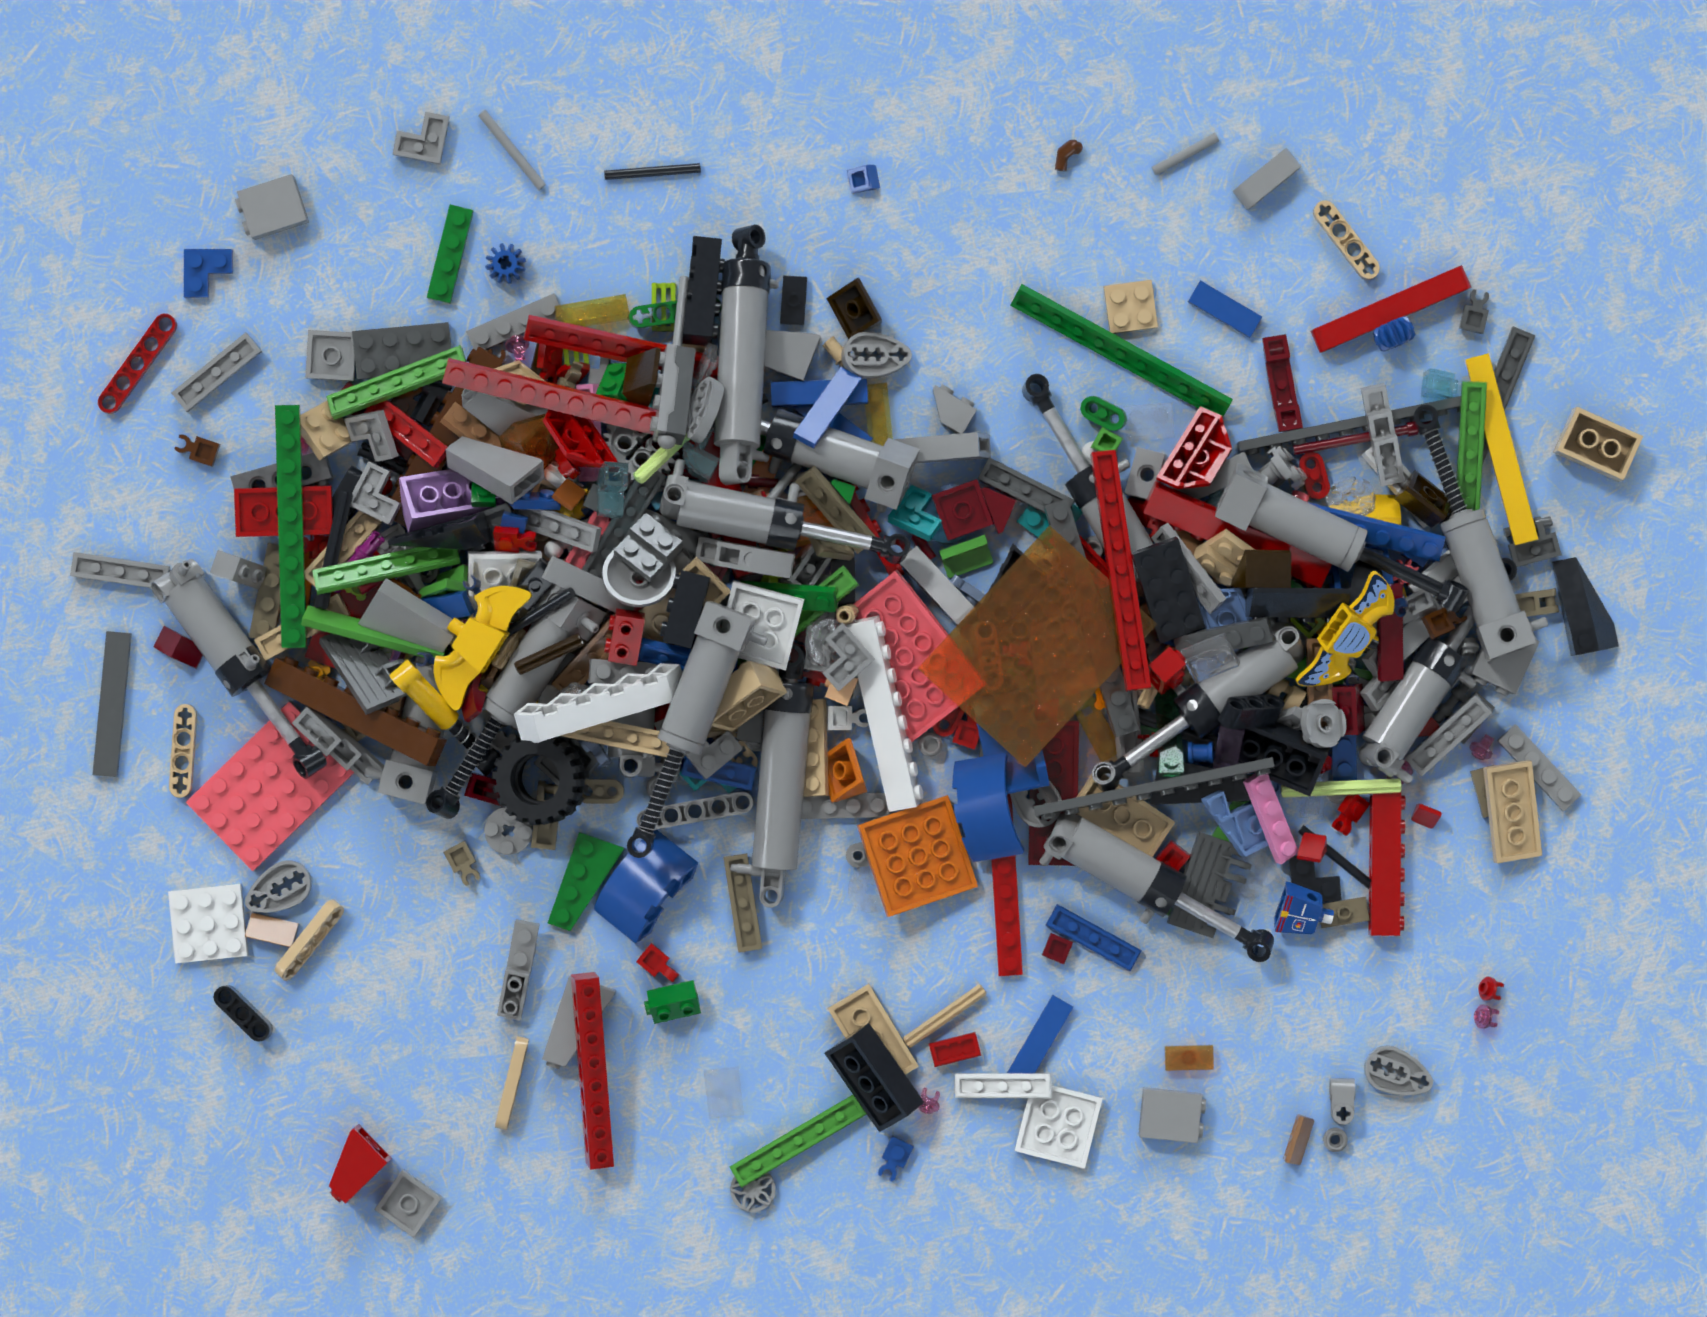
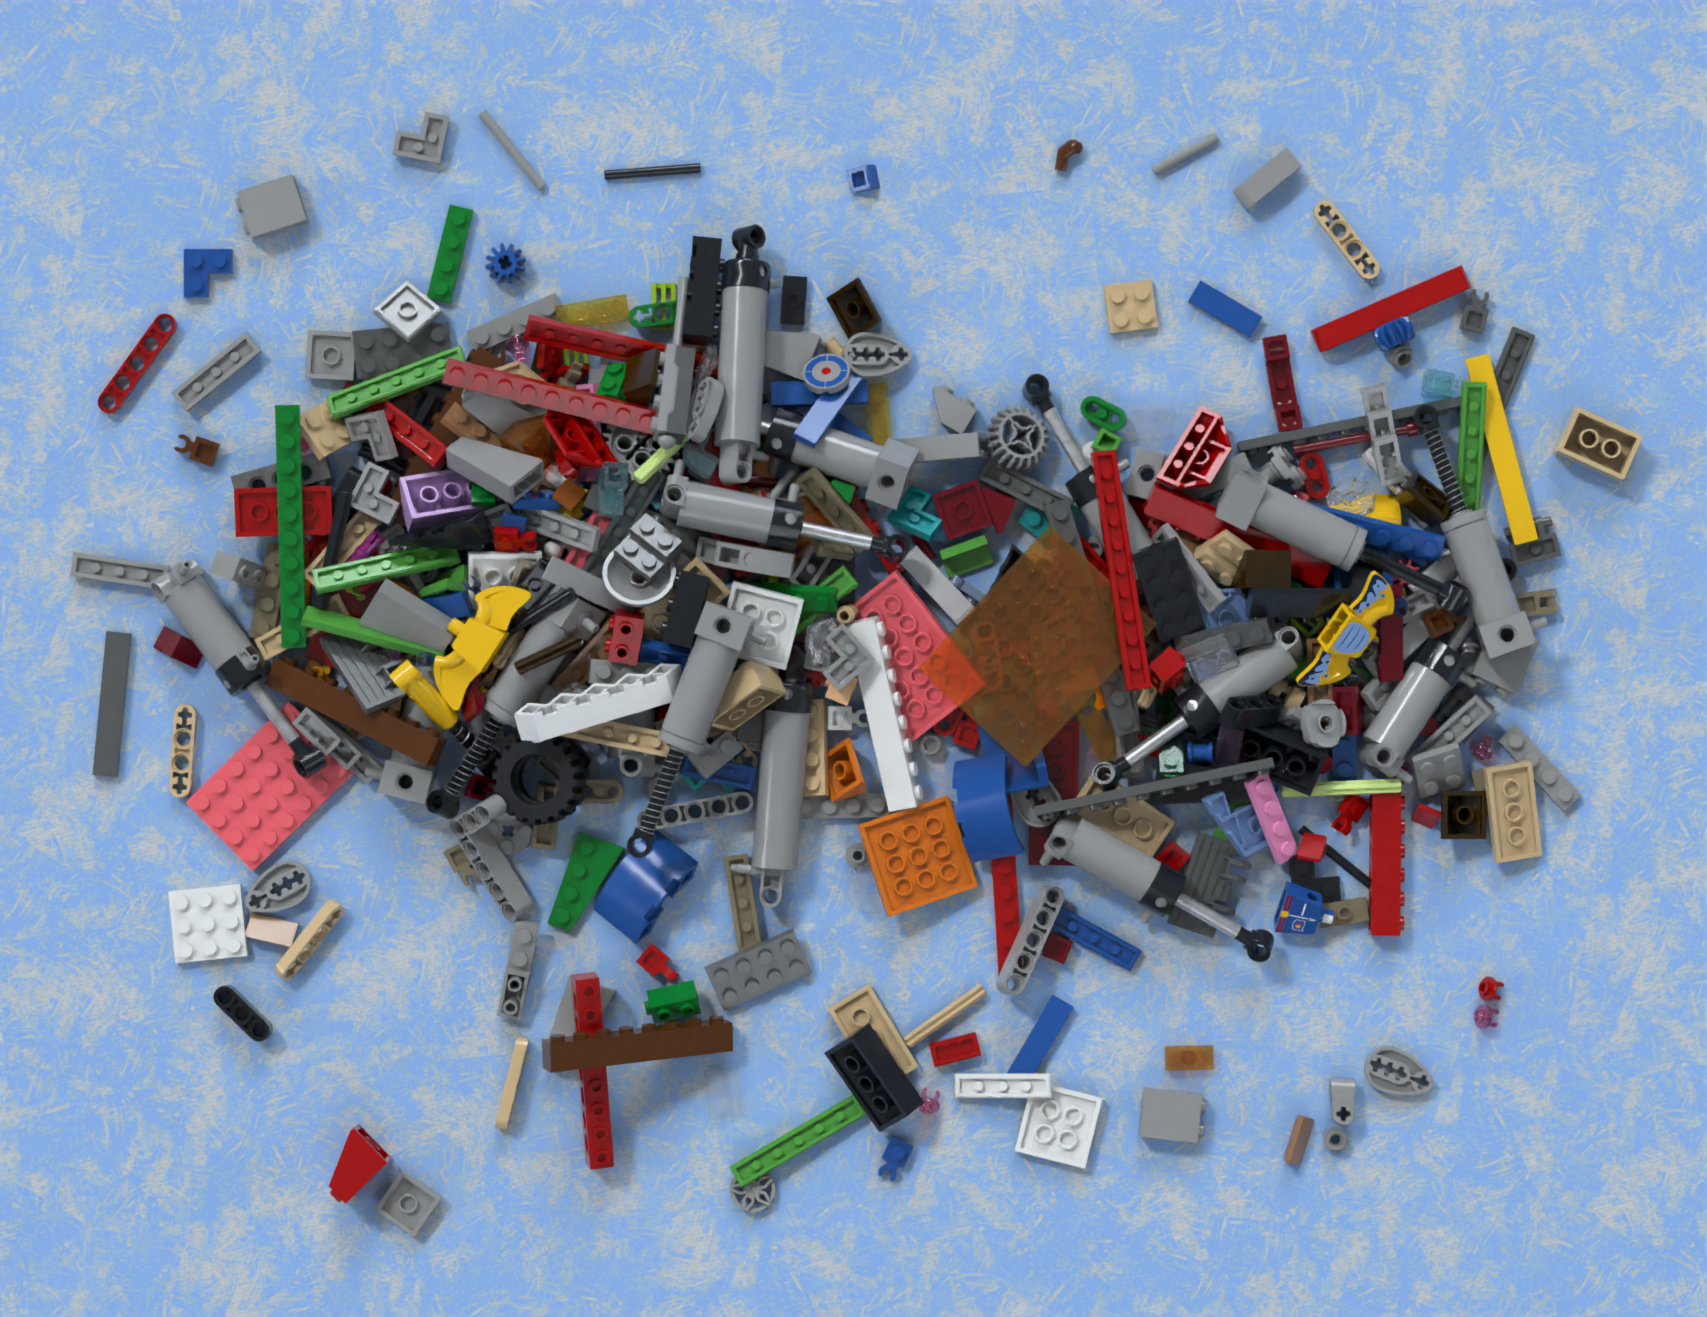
green plate [1010,284,1233,418] -> none
black wedge [1552,557,1619,656] -> none
none -> plate [373,280,442,343]
none -> light grey beam [449,794,533,921]
none -> reddish brown brick [542,1016,733,1073]
none -> dark grey plate [704,928,812,1011]
none -> light grey tile [802,353,851,394]
none -> light grey gear [985,405,1050,470]
none -> light grey beam [996,885,1065,995]
none -> light grey plate [1389,345,1413,368]
none -> light grey plate [1411,742,1466,799]
none -> dark brown slope [1441,790,1487,839]

